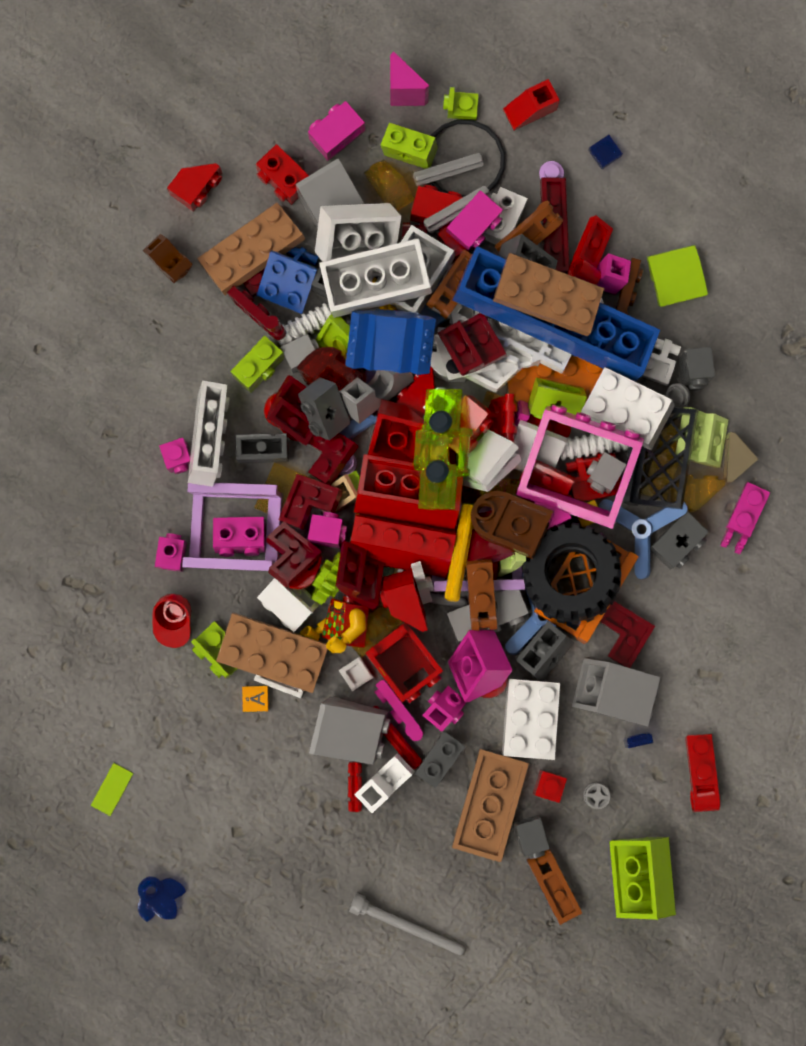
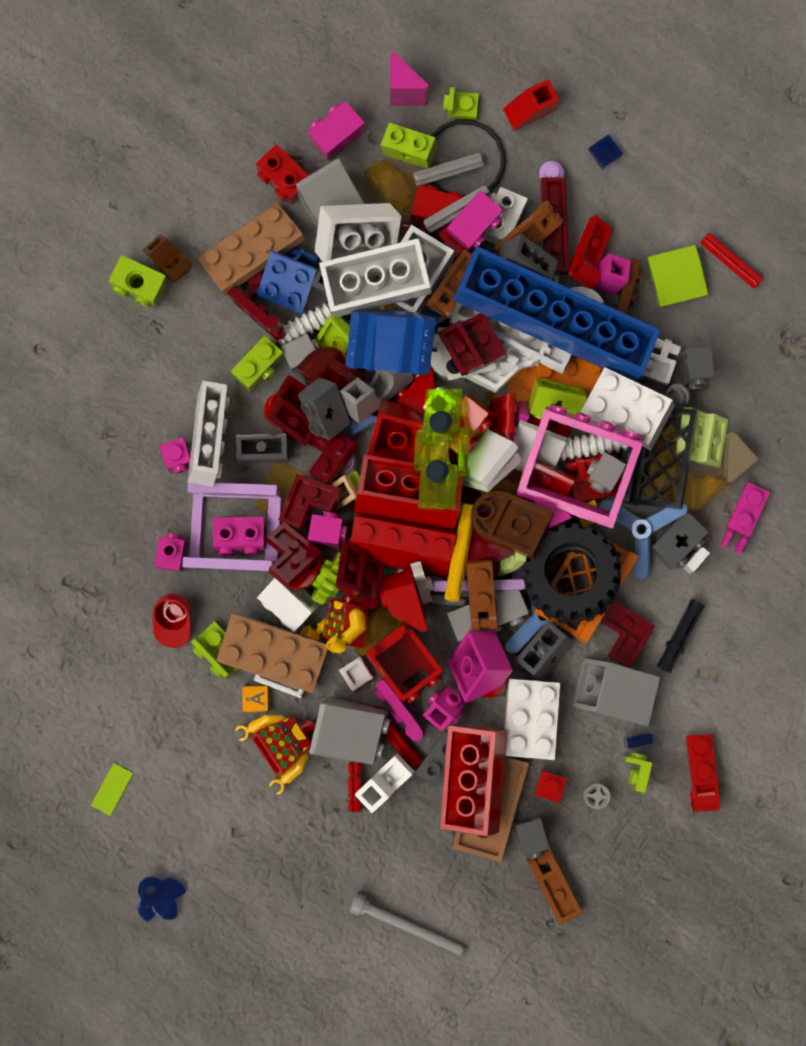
red slope [167,163,222,212] -> none
medium nougat plate [493,253,604,337] -> none
lime slope [609,837,676,920] -> none
none -> lime brick [108,255,169,307]
none -> torso [235,715,315,794]
none -> red slope [440,725,508,836]
none -> lime bracket [622,752,652,793]
none -> black pin [656,599,705,673]
none -> white tile [683,547,710,574]
none -> red axle [700,233,763,288]

